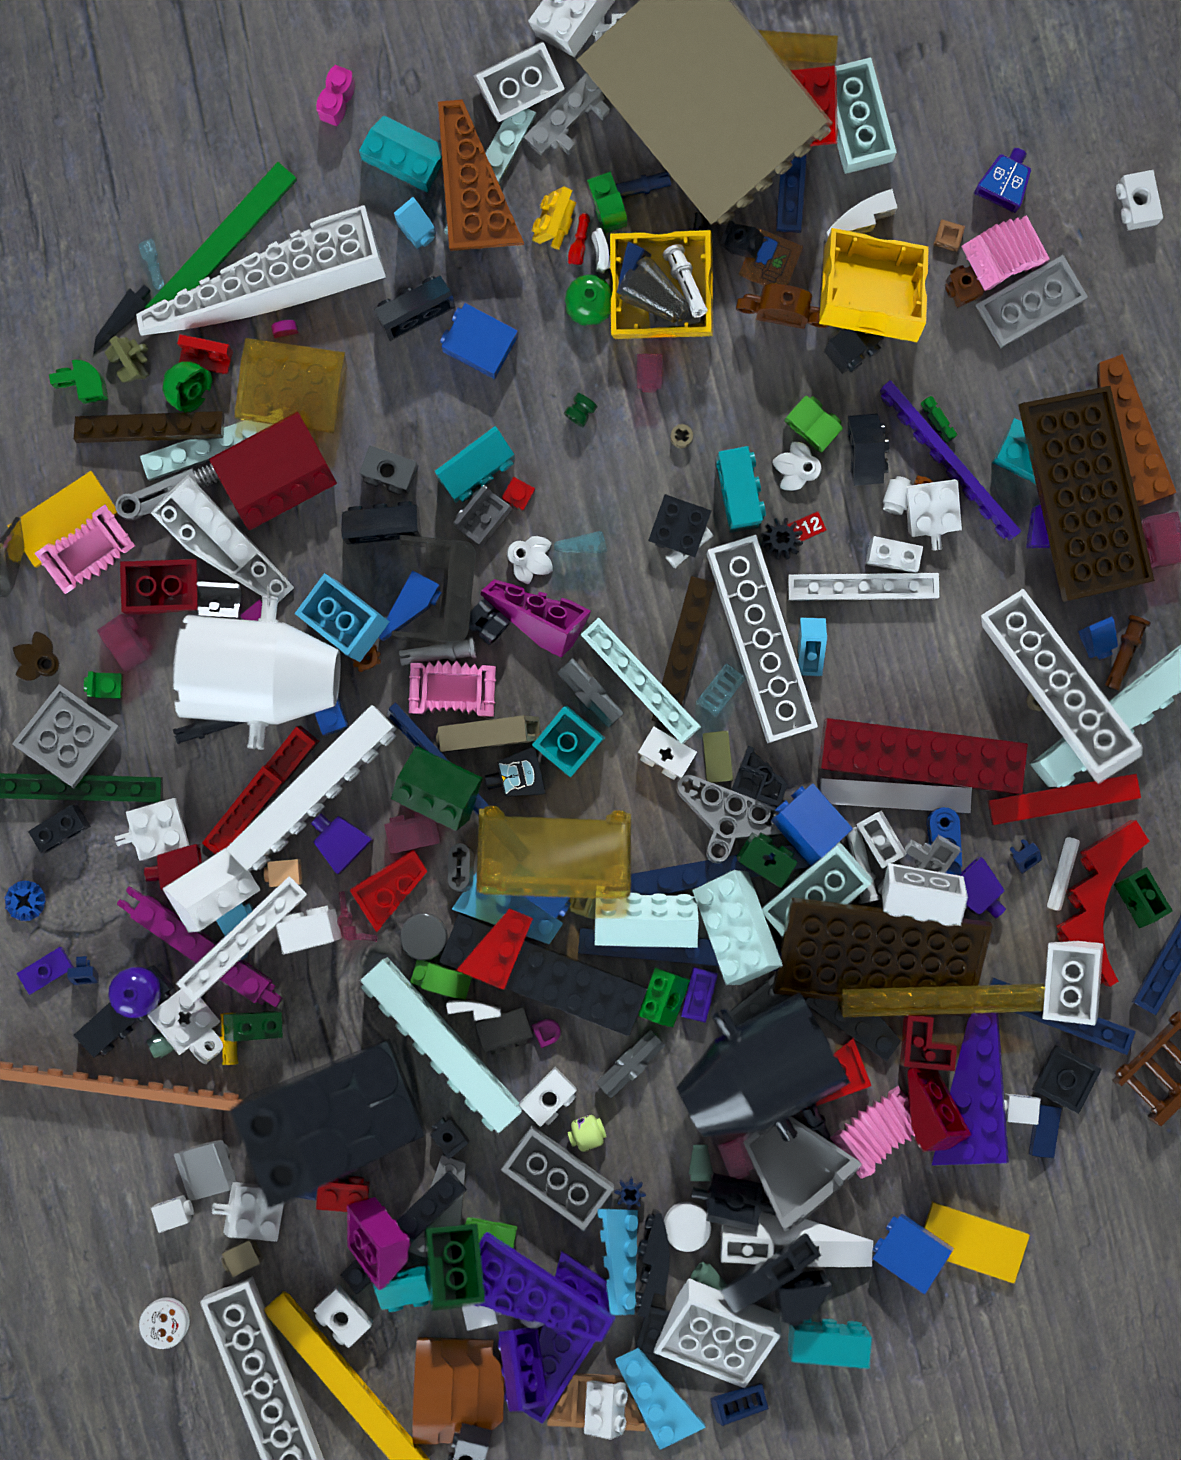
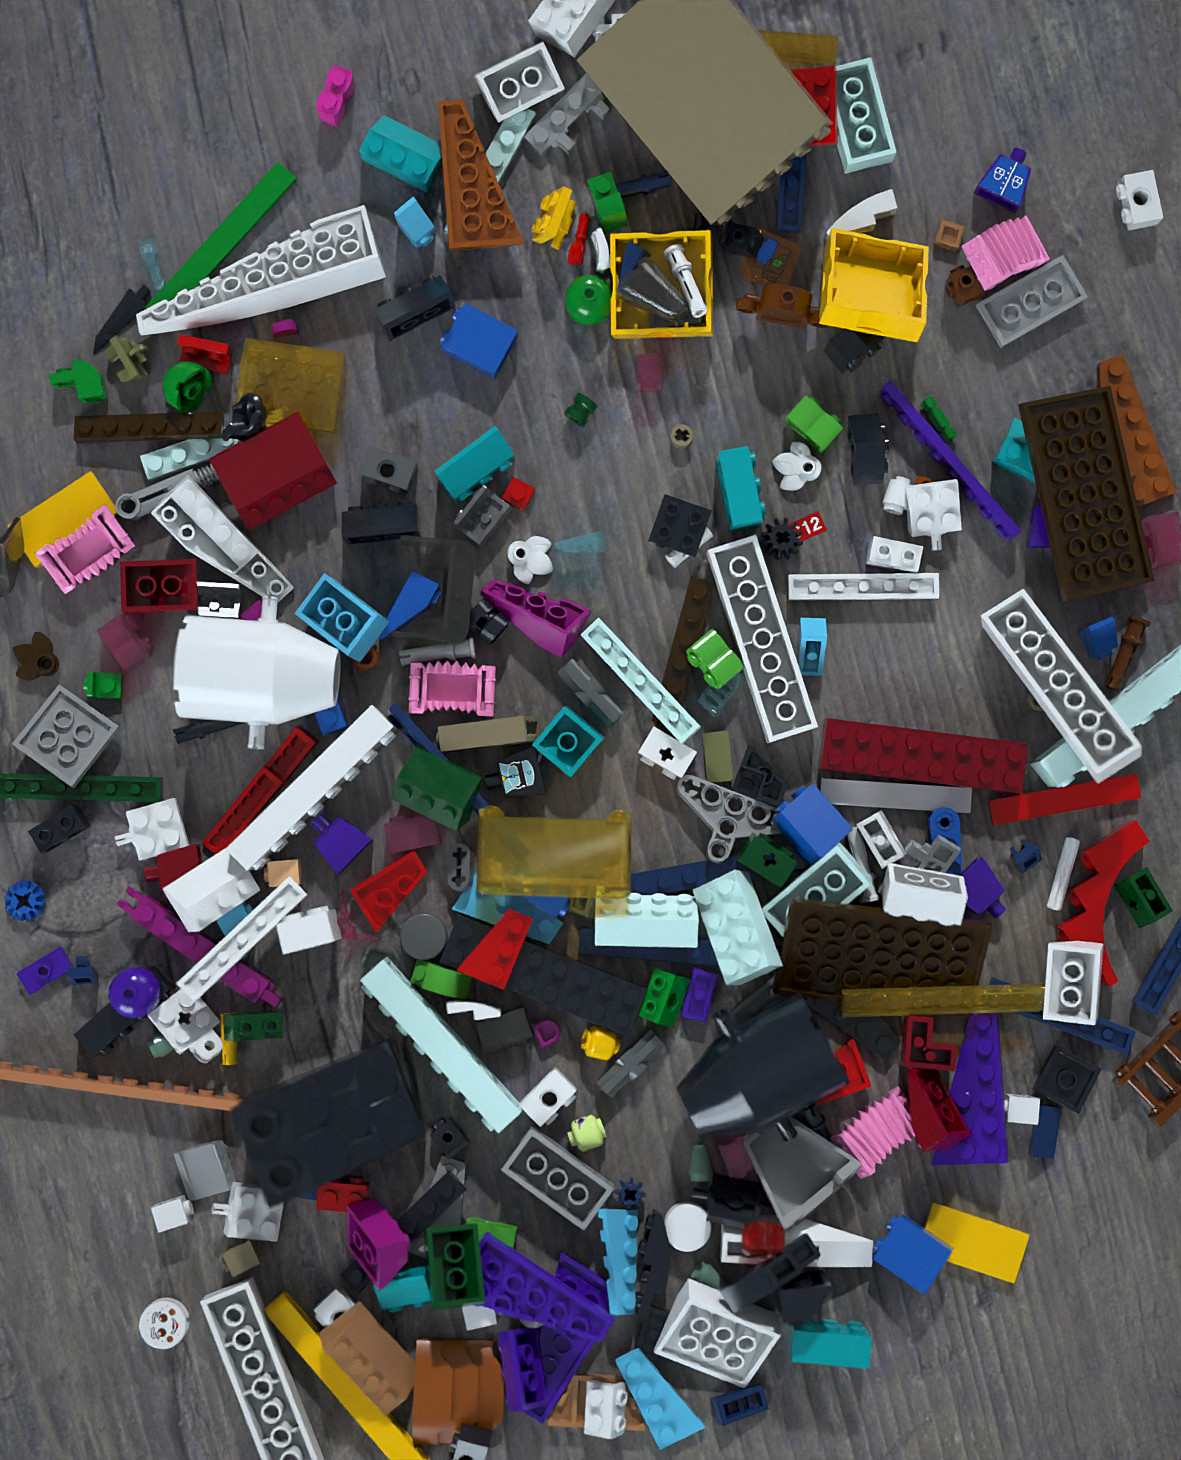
none -> black hair [222,393,267,441]
none -> medium nougat slope [319,1301,415,1416]
none -> yellow head [581,1025,620,1060]
none -> bright green brick [686,629,744,689]
none -> clear red gear [741,1221,785,1256]

